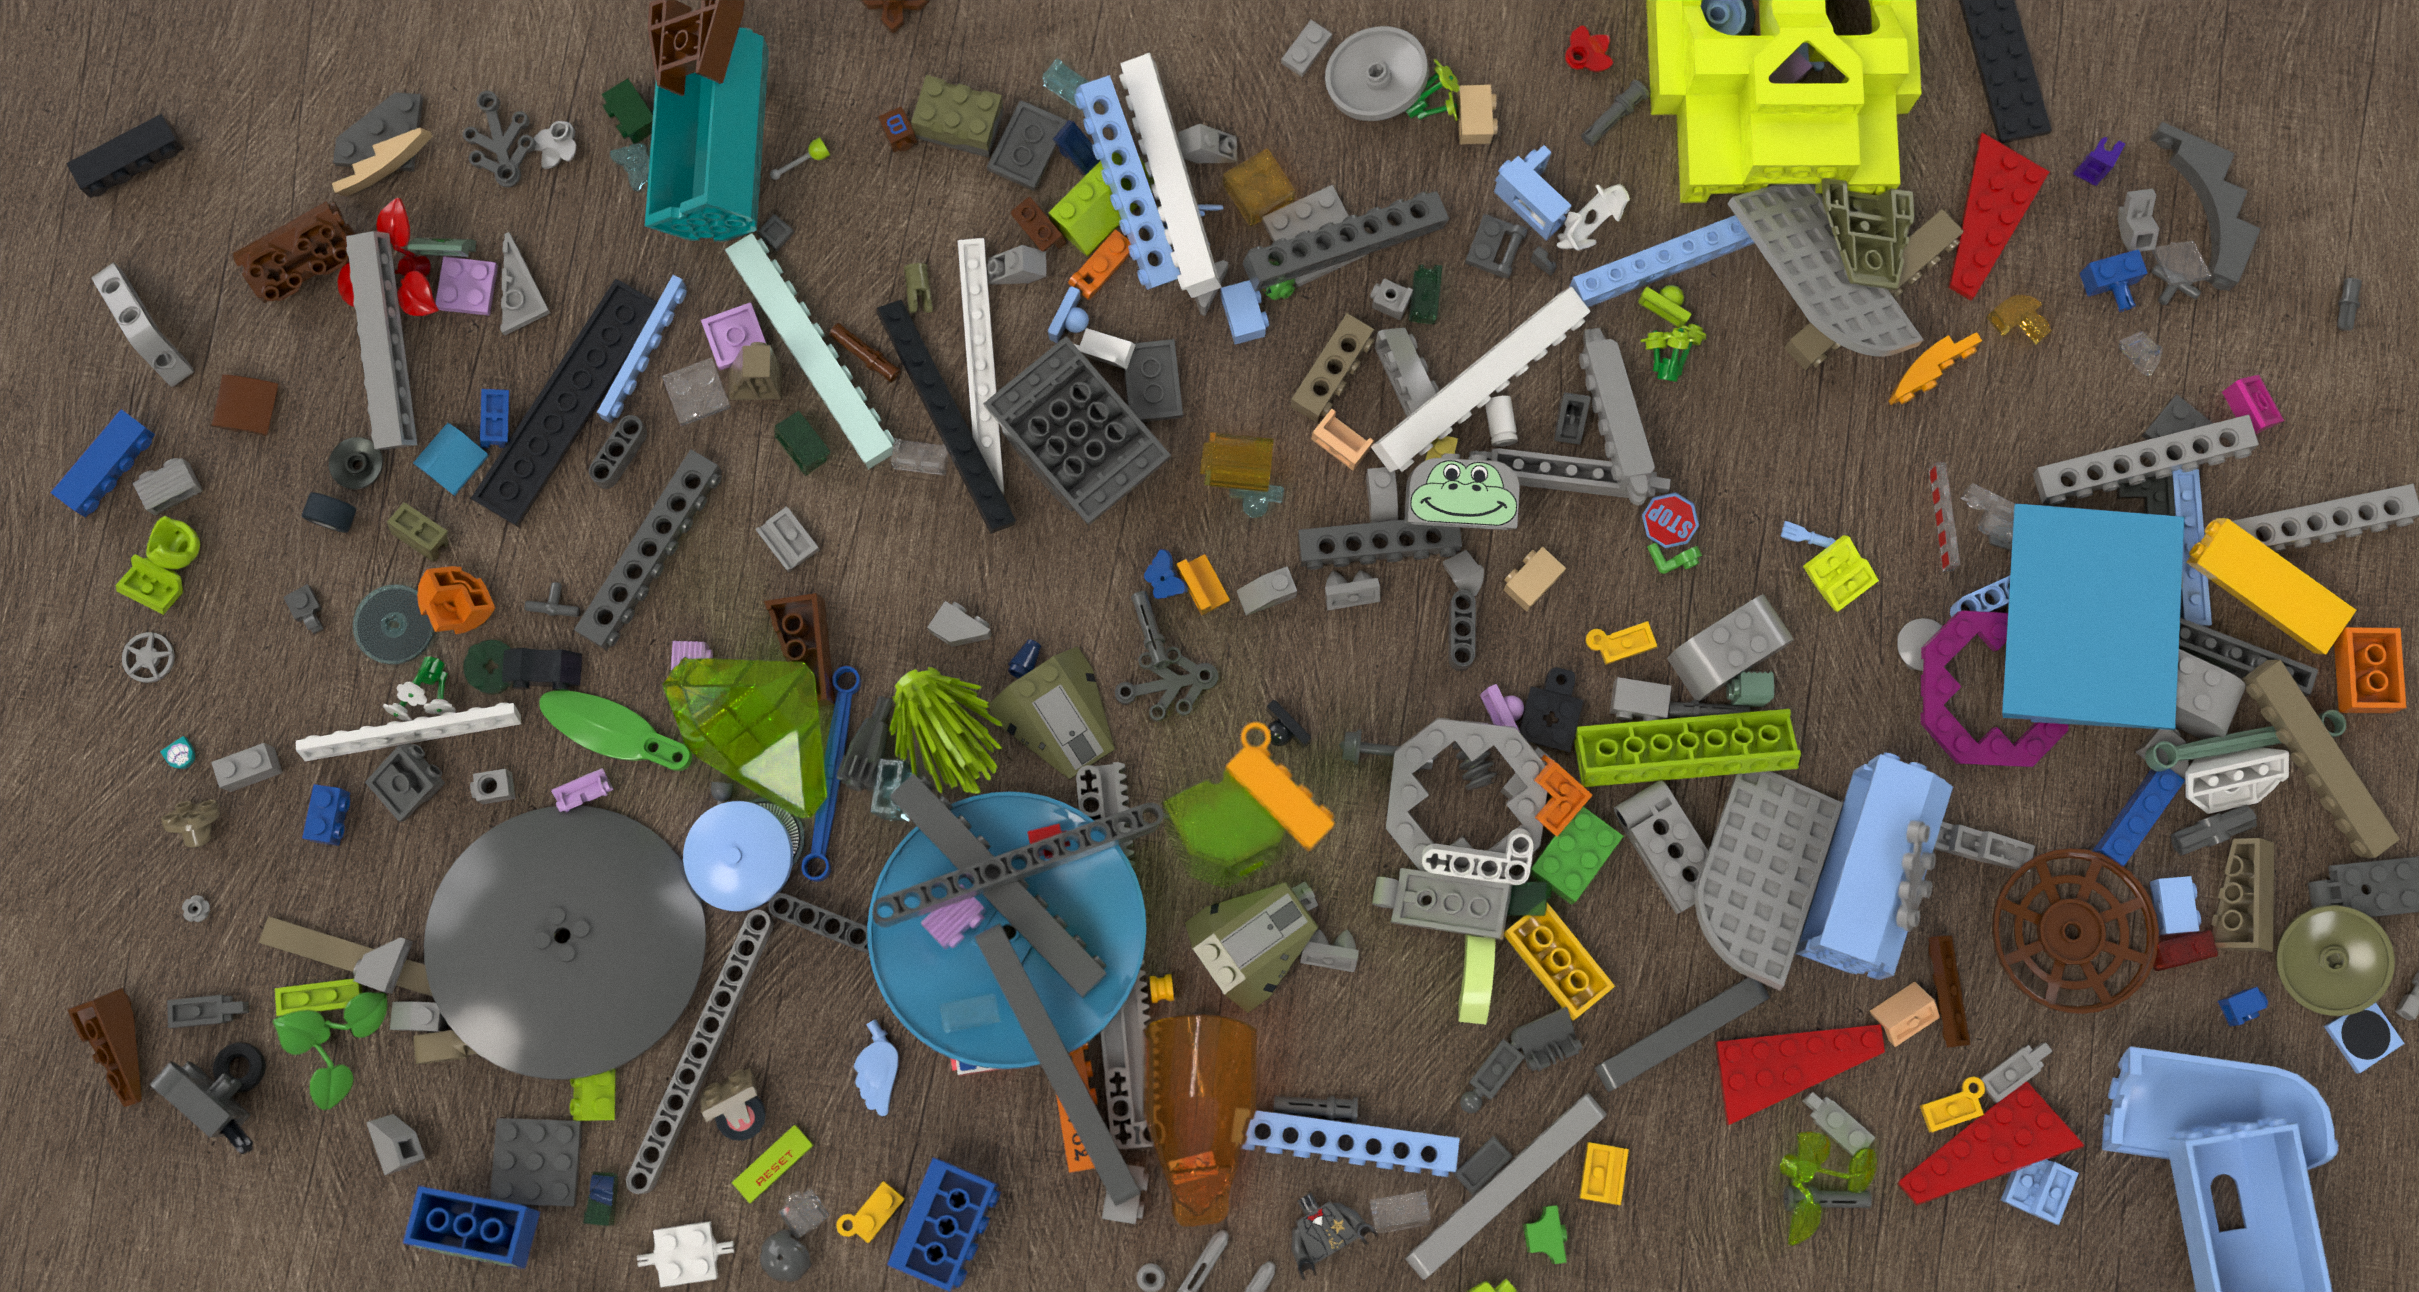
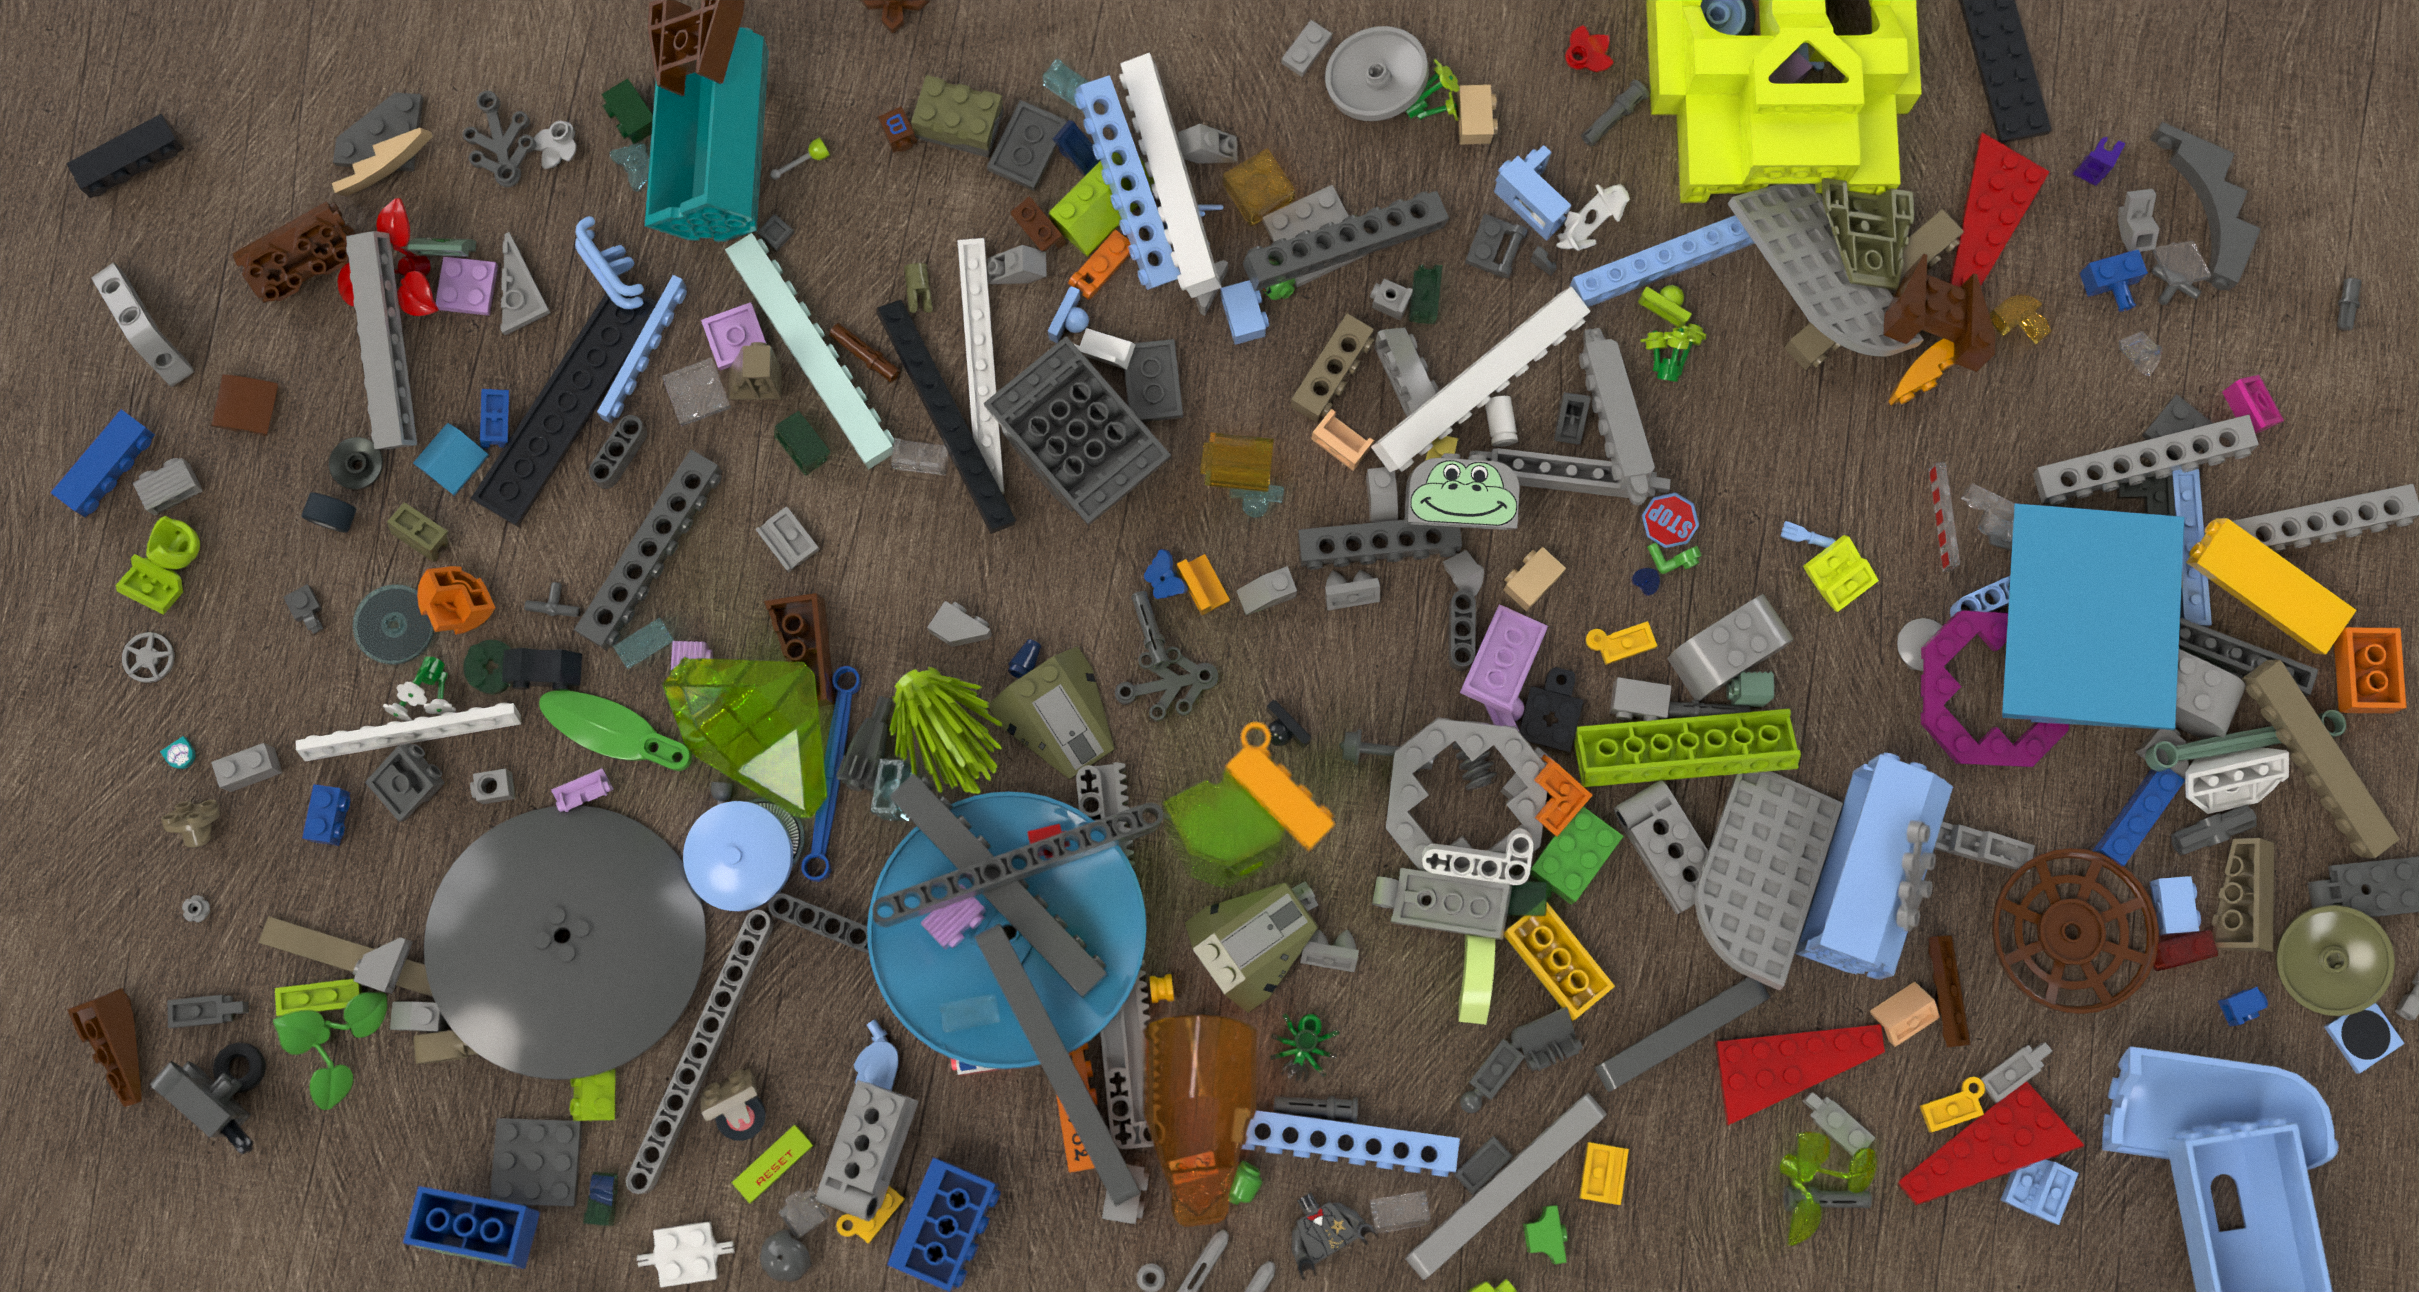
light grey slope [366,1114,425,1175] -> none
none -> light blue piece [575,216,644,309]
none -> clear light blue hinge [613,617,674,669]
none -> light grey hinge [817,1080,919,1221]
none -> bright green head [1221,1161,1262,1205]
none -> animal [1270,1013,1340,1083]
none -> lavender tile [1460,604,1548,715]
none -> clear blue piece [1631,568,1660,596]
none -> reddish brown wedge [1883,254,1995,372]

